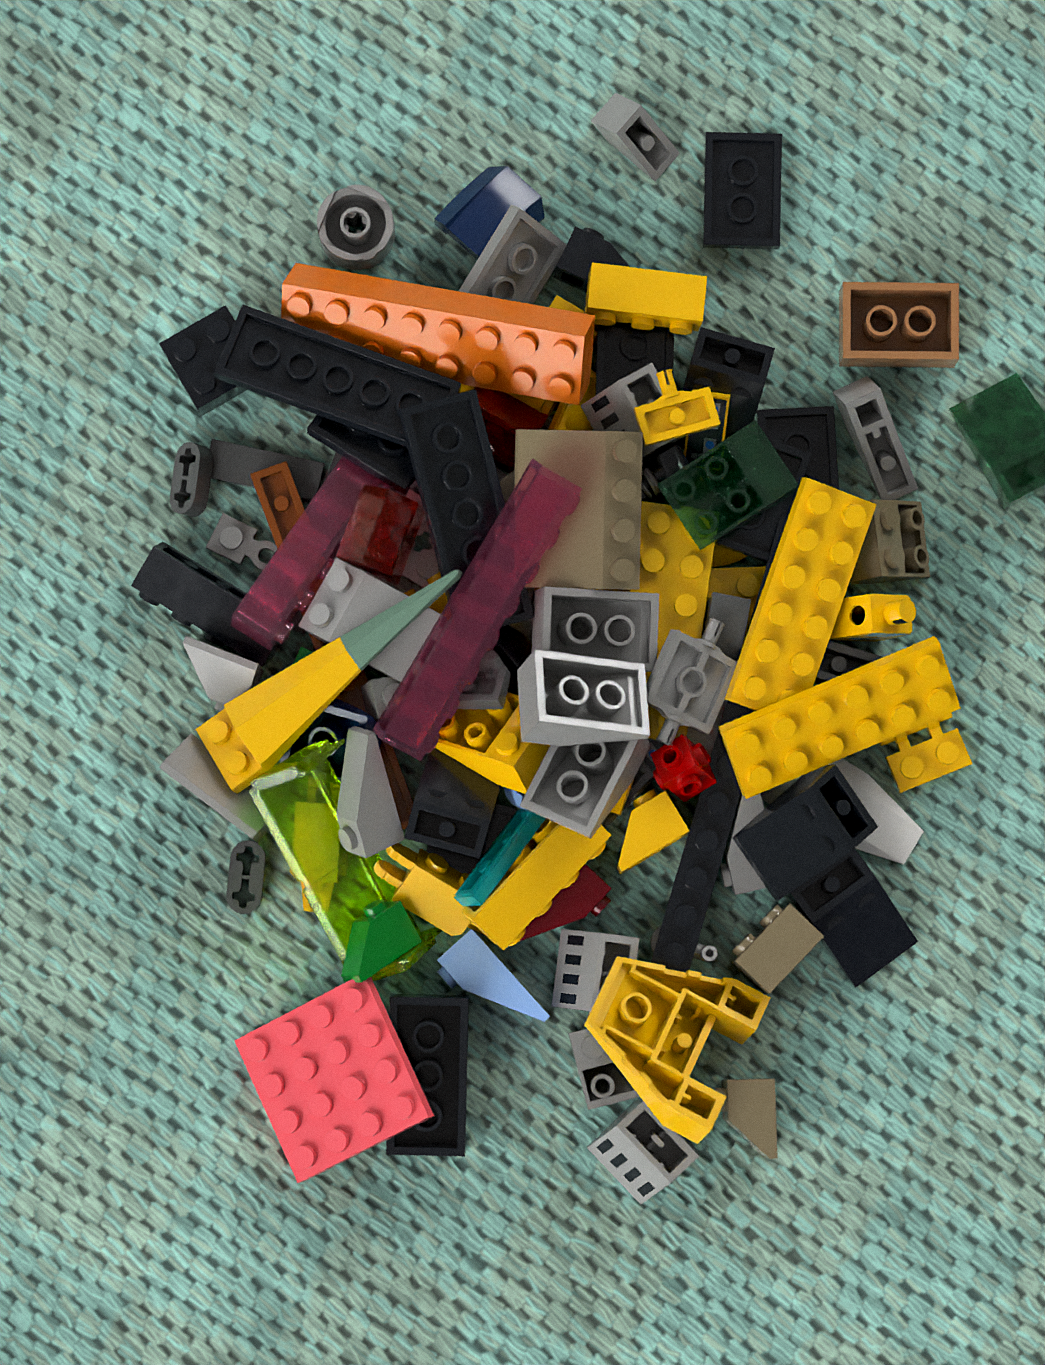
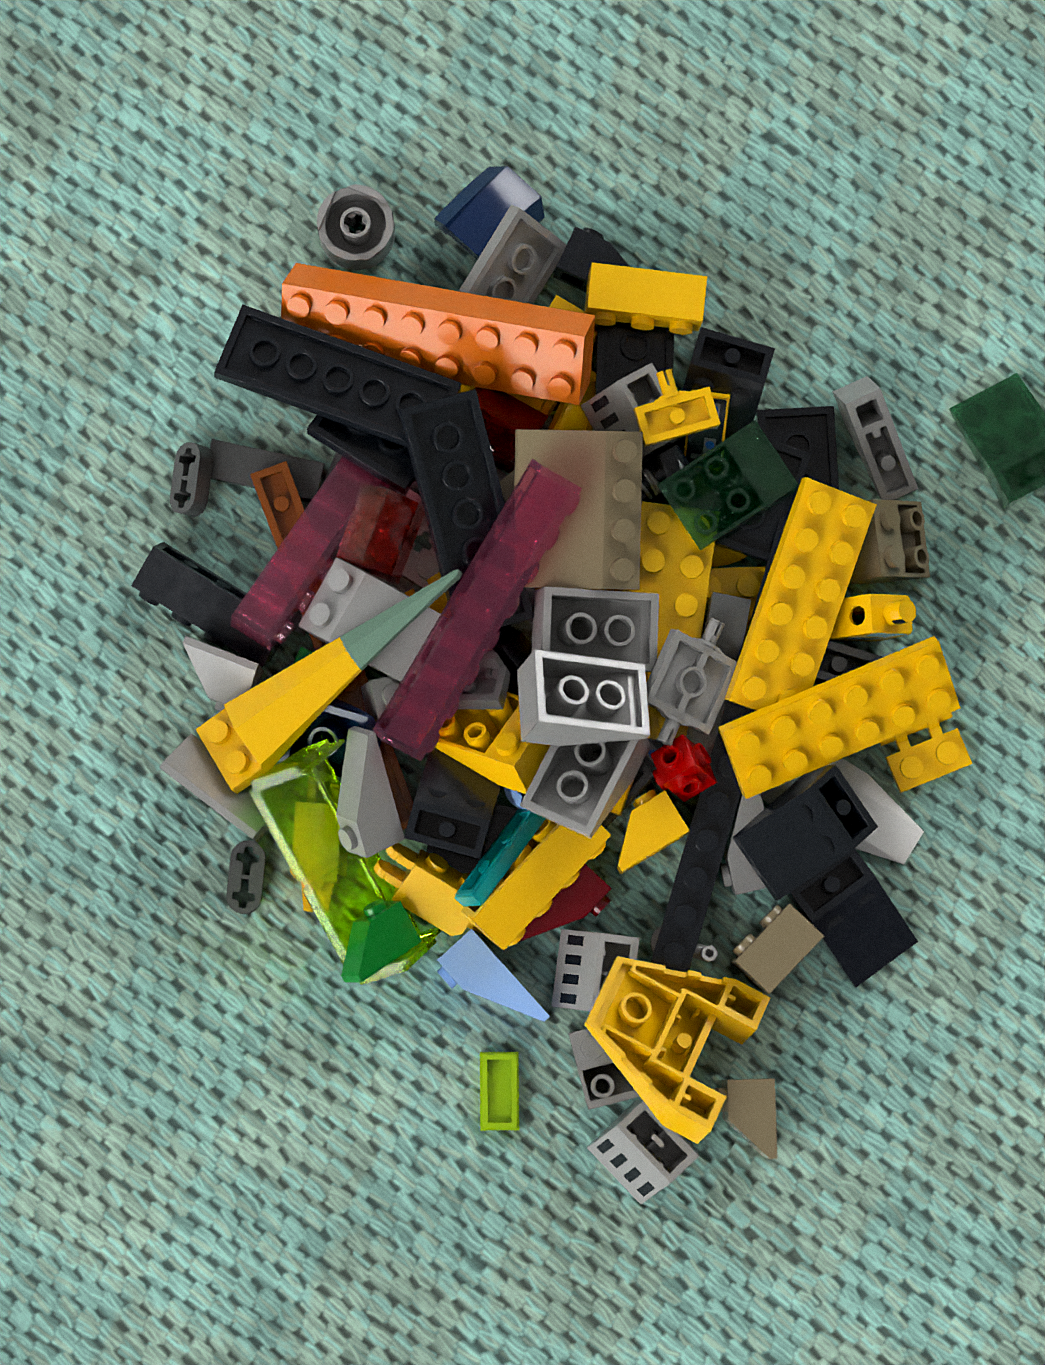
black brick [159,305,247,416] -> none
light grey plate [206,513,278,573] -> none
coral plate [234,977,434,1183] -> none
black brick [386,994,469,1157] -> none
light grey slope [591,93,680,181] -> none
black plate [703,132,782,249] -> none
medium nougat brick [839,282,959,368] -> none
none -> lime tile [480,1052,519,1131]

